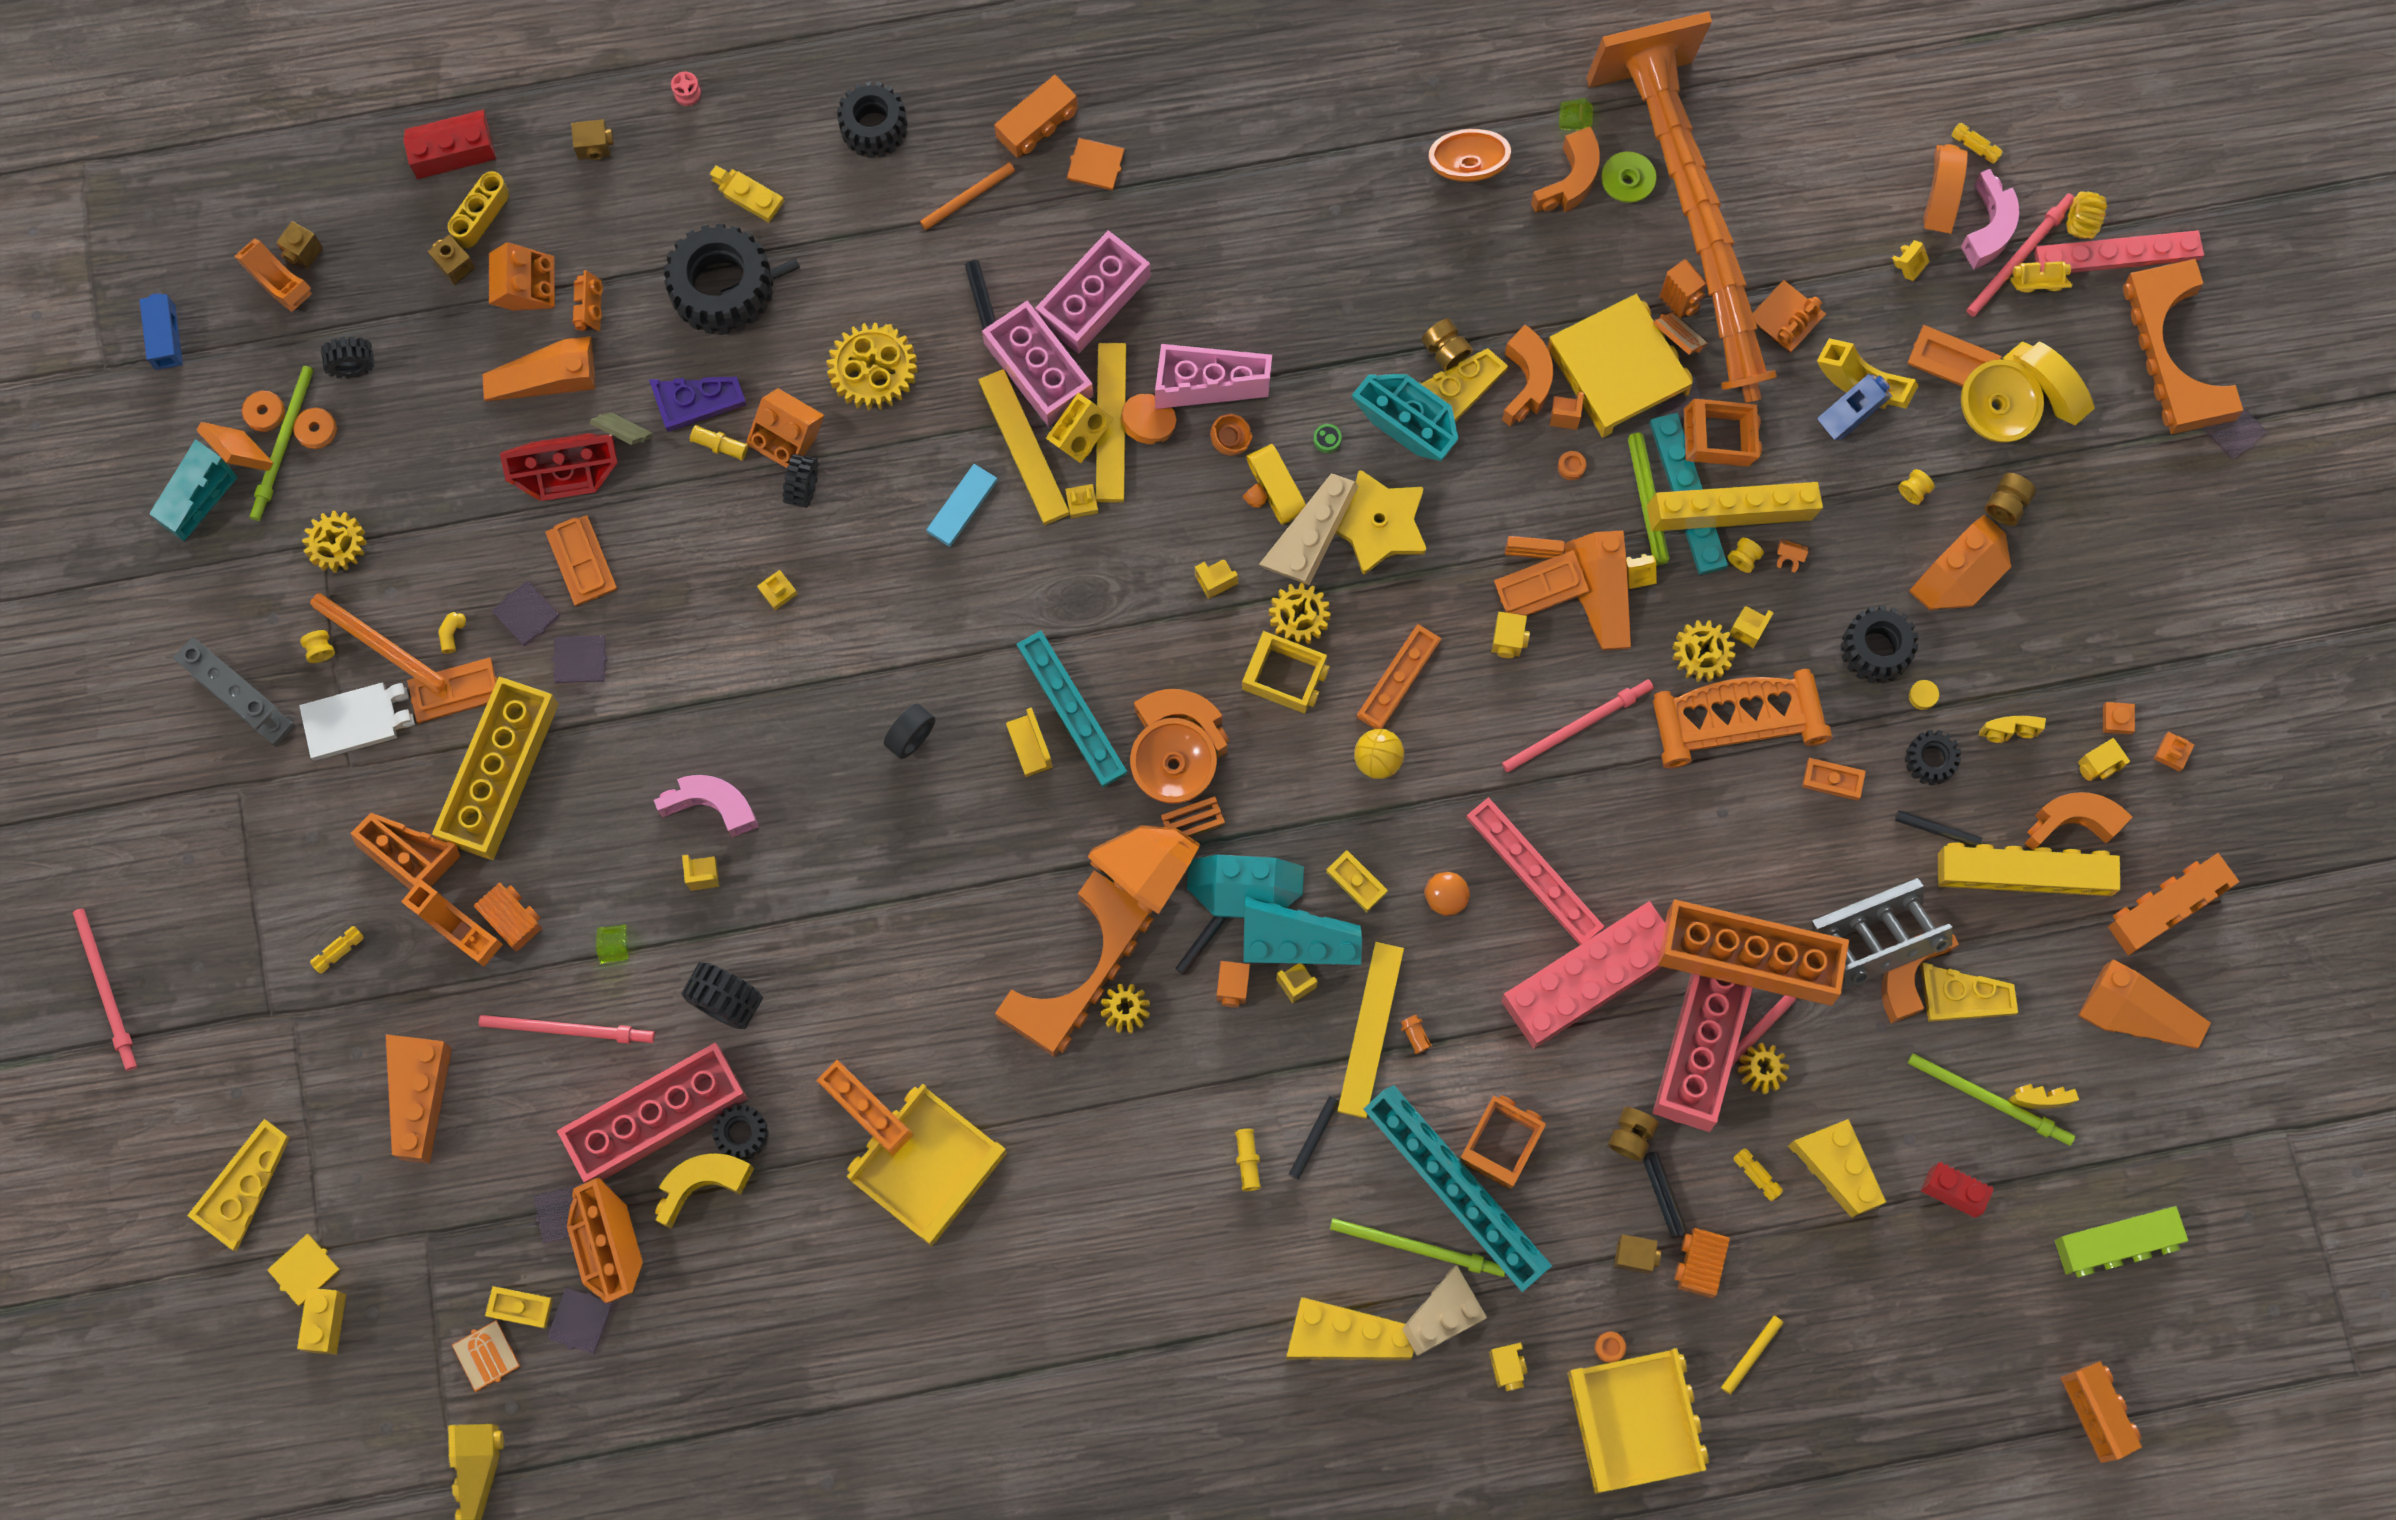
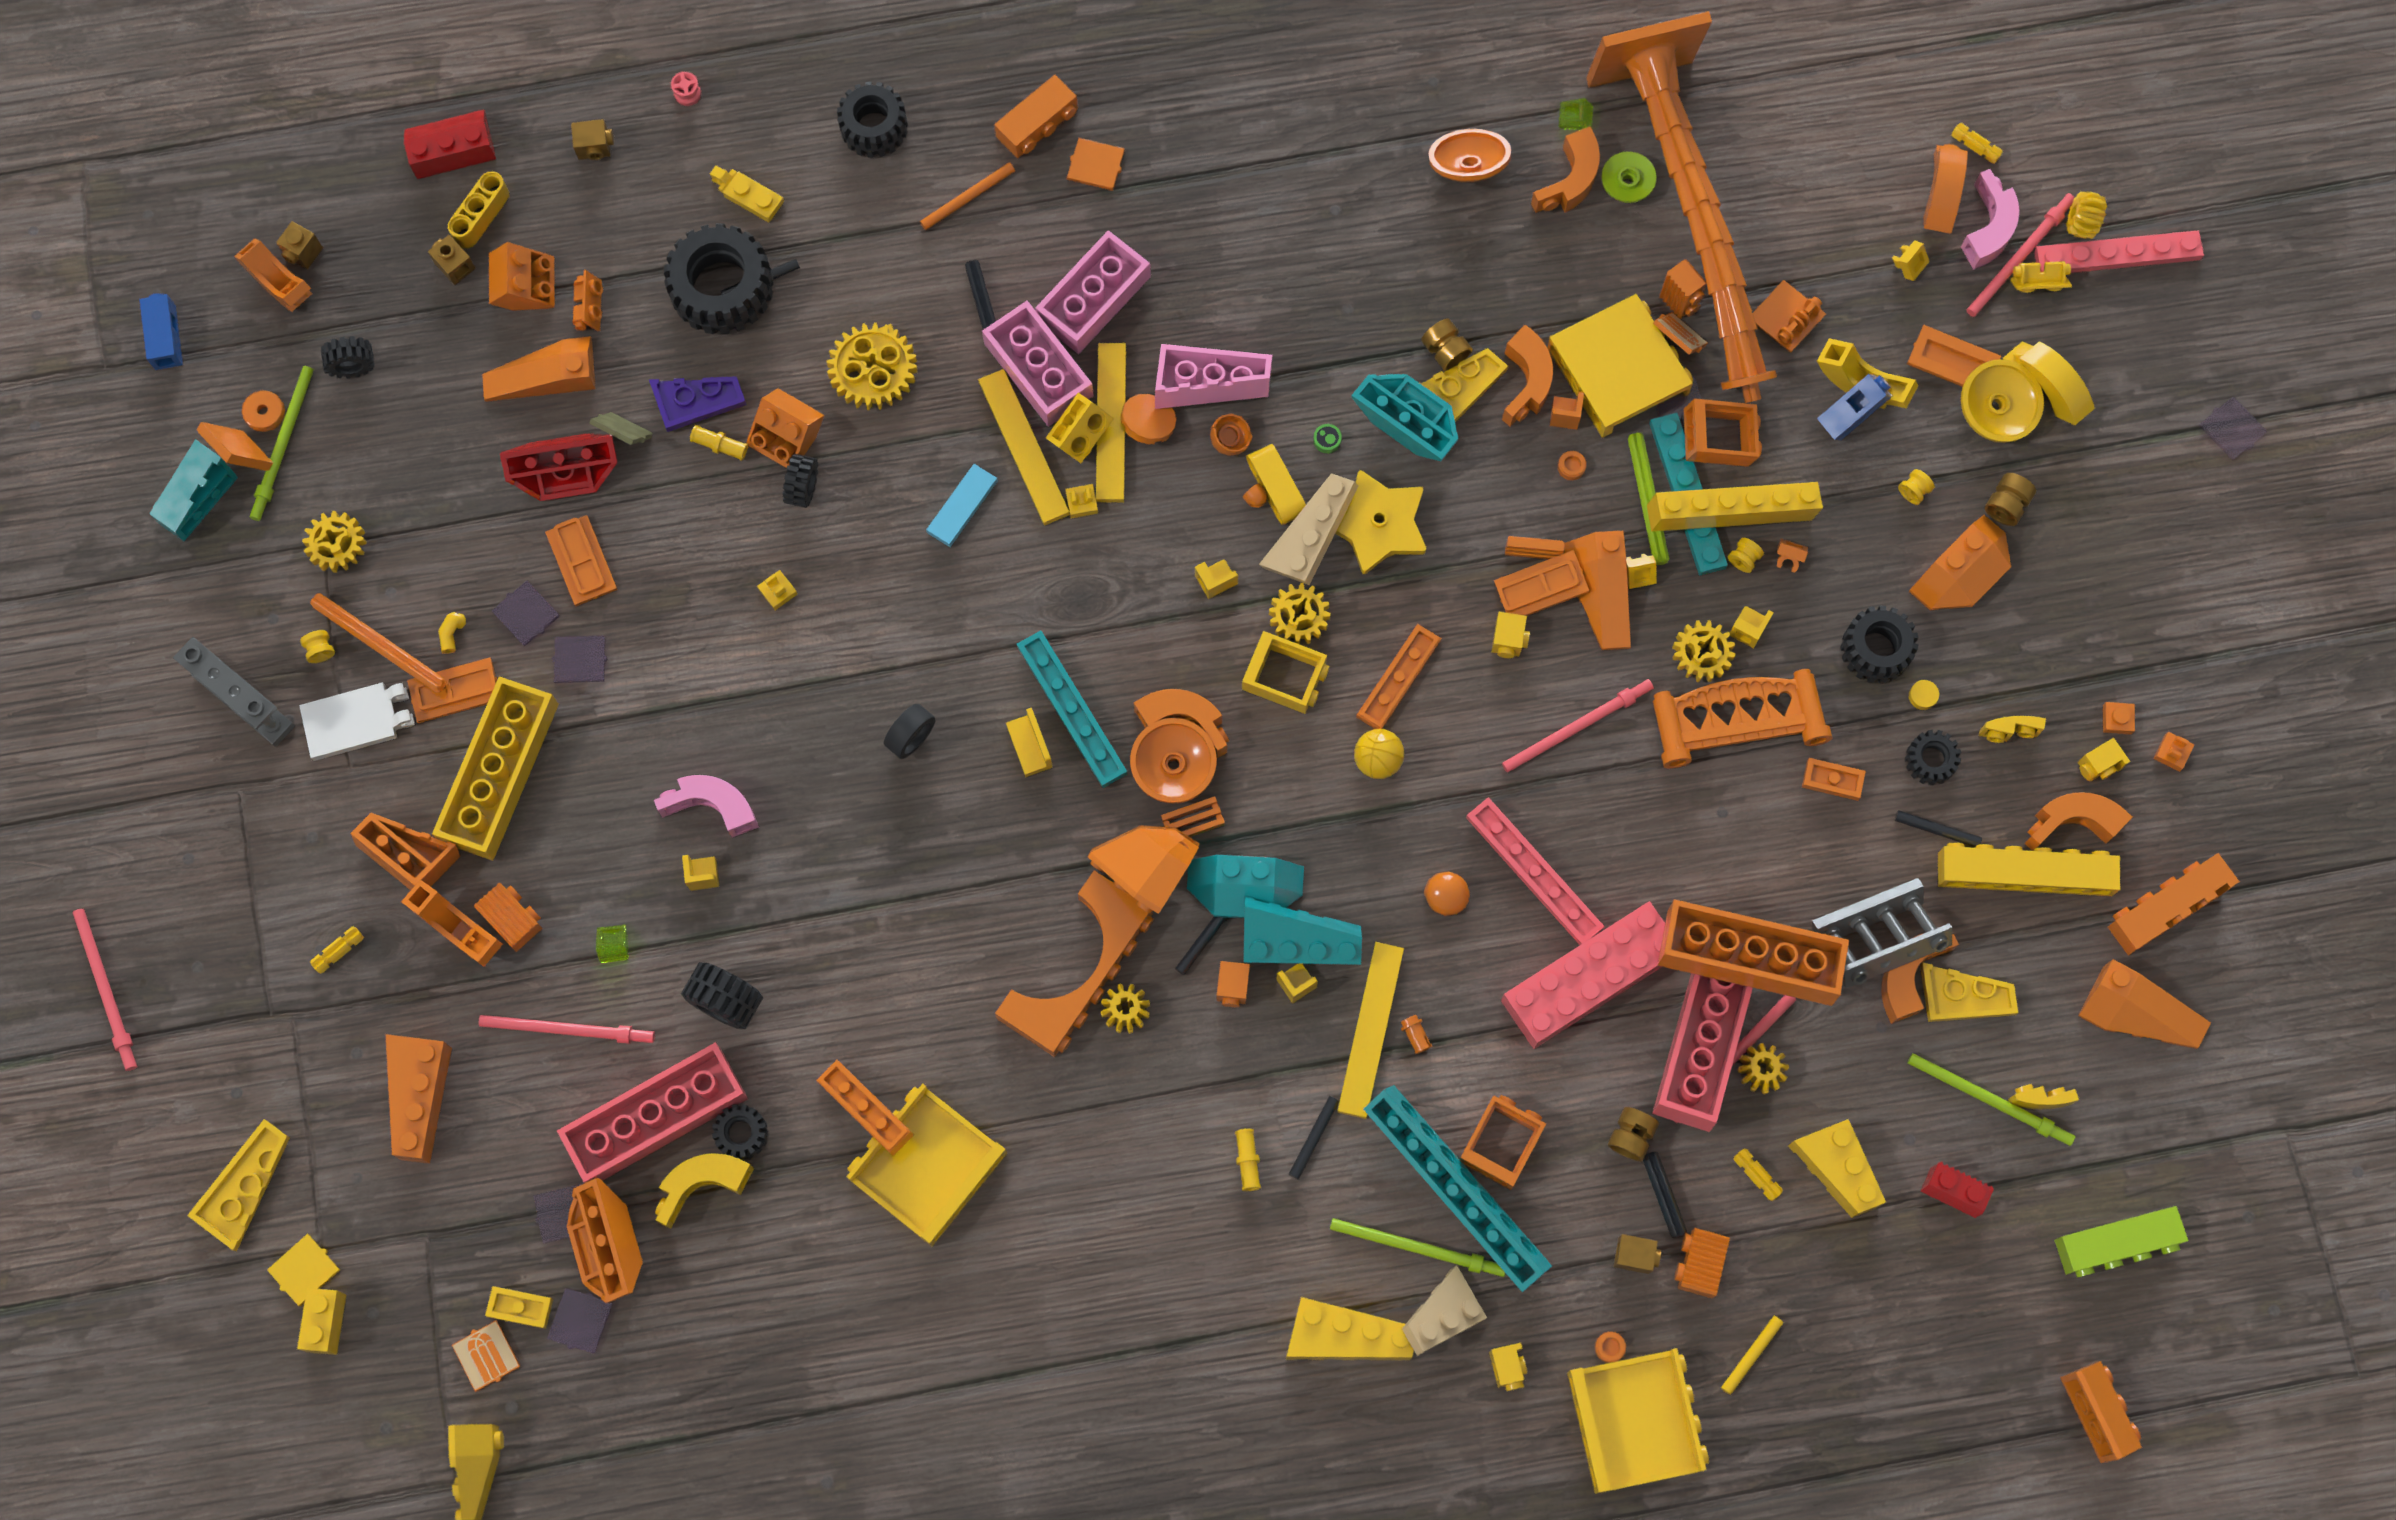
orange piece [293,407,337,449] -> none
yellow plate [1326,850,1388,912] -> none
orange arch [2123,259,2243,435] -> none

